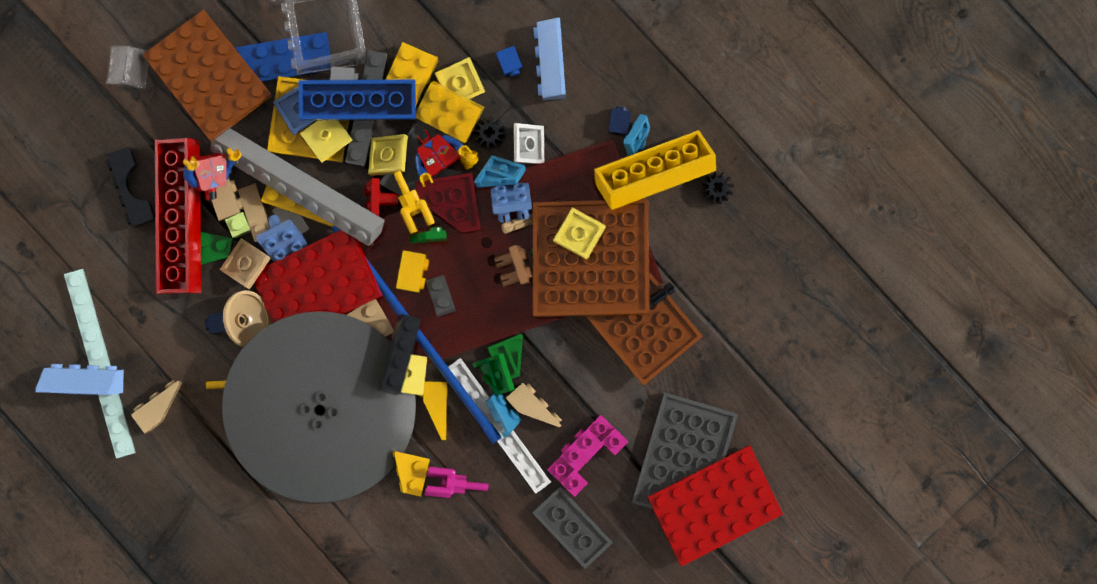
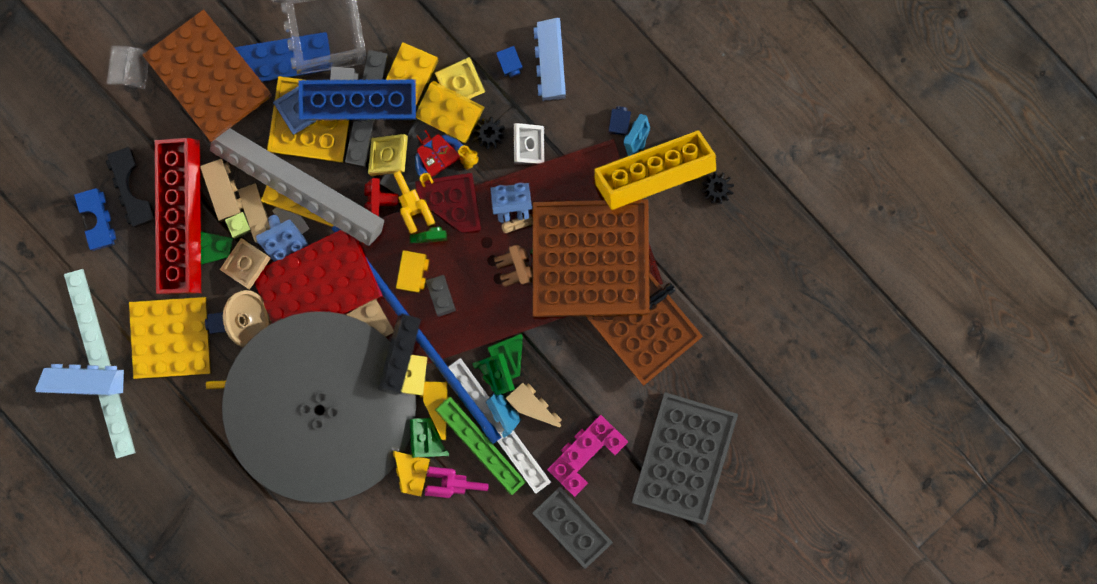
tan slope [131,380,182,434] -> none
torso [183,148,241,200] -> none
light yellow plate [300,120,352,163] -> none
dark azure wing [474,155,526,188] -> none
light yellow plate [553,208,606,260] -> none
red plate [647,445,783,567] -> none
none -> blue arch [74,188,116,251]
none -> yellow plate [129,297,211,379]
none -> green wing [410,418,449,458]
none -> bright green plate [435,397,526,495]

